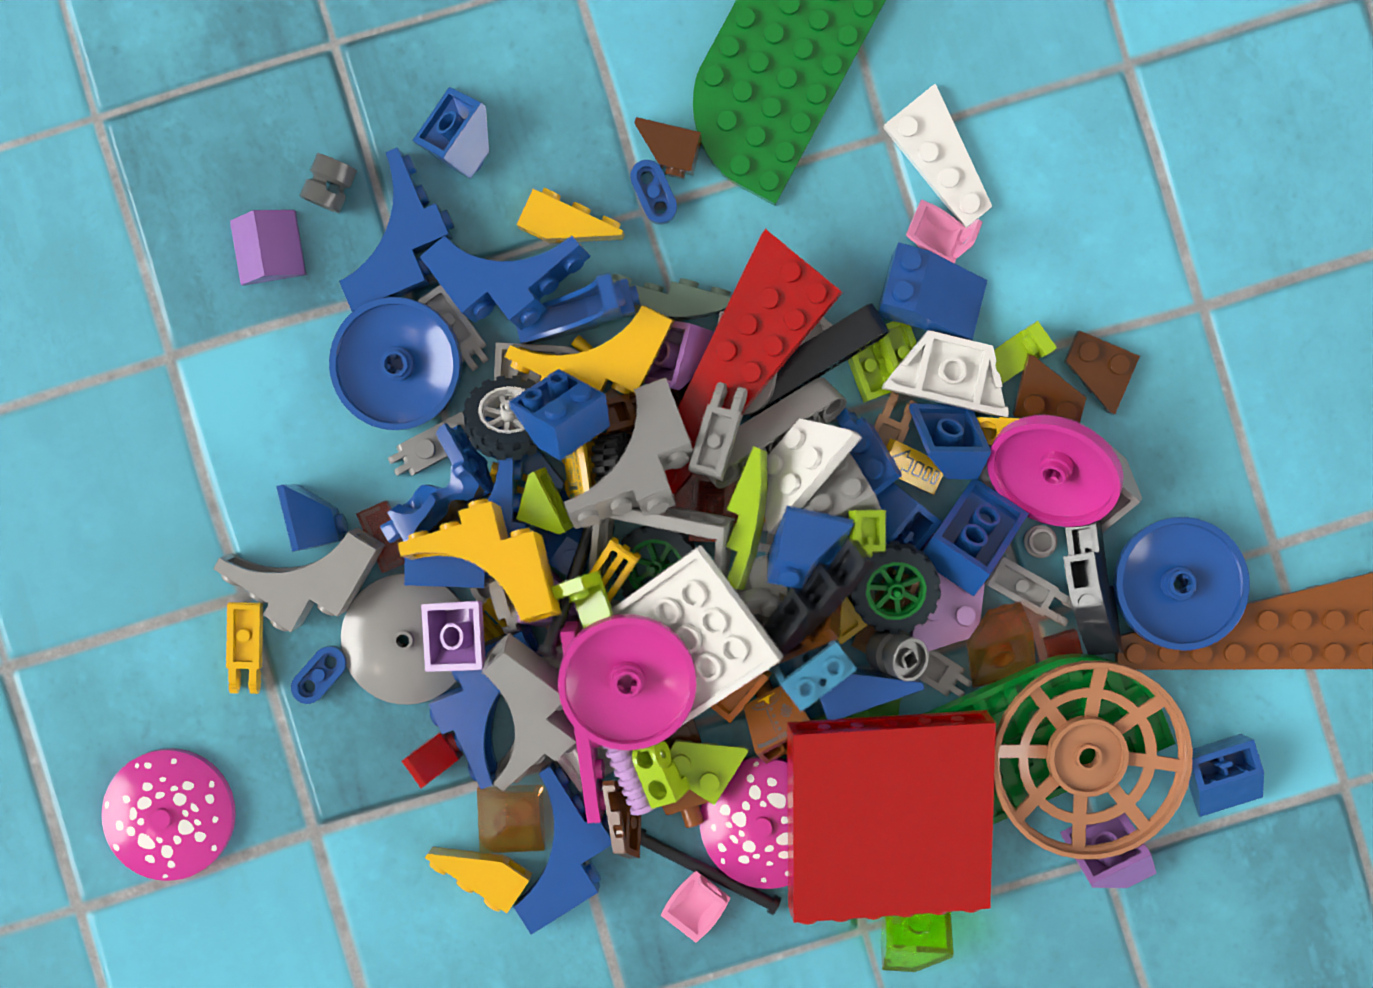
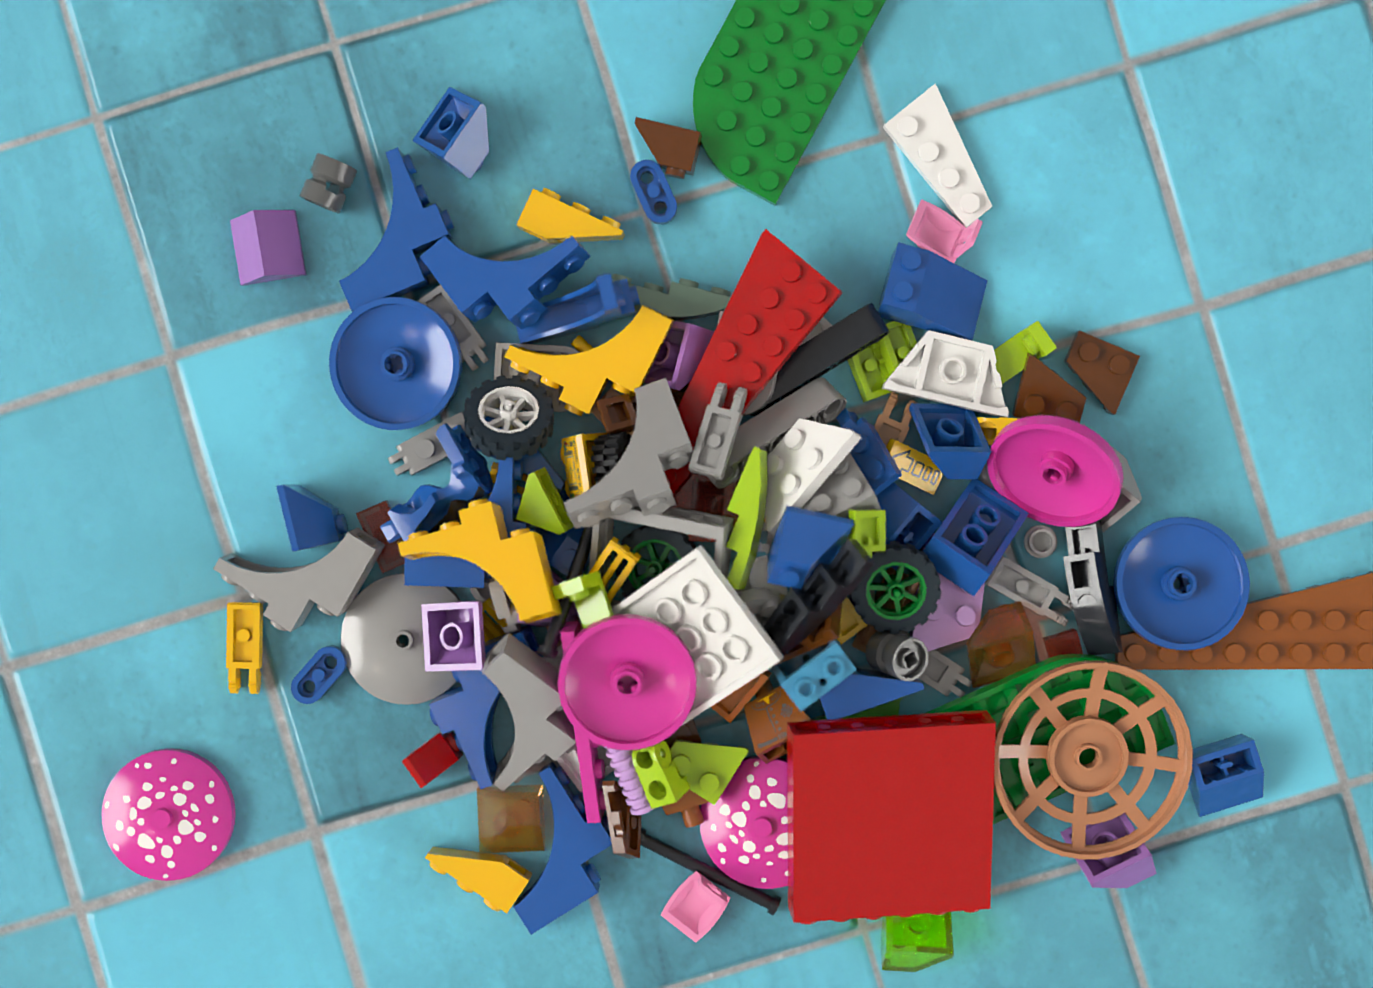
blue slope [509,369,610,461] -> none

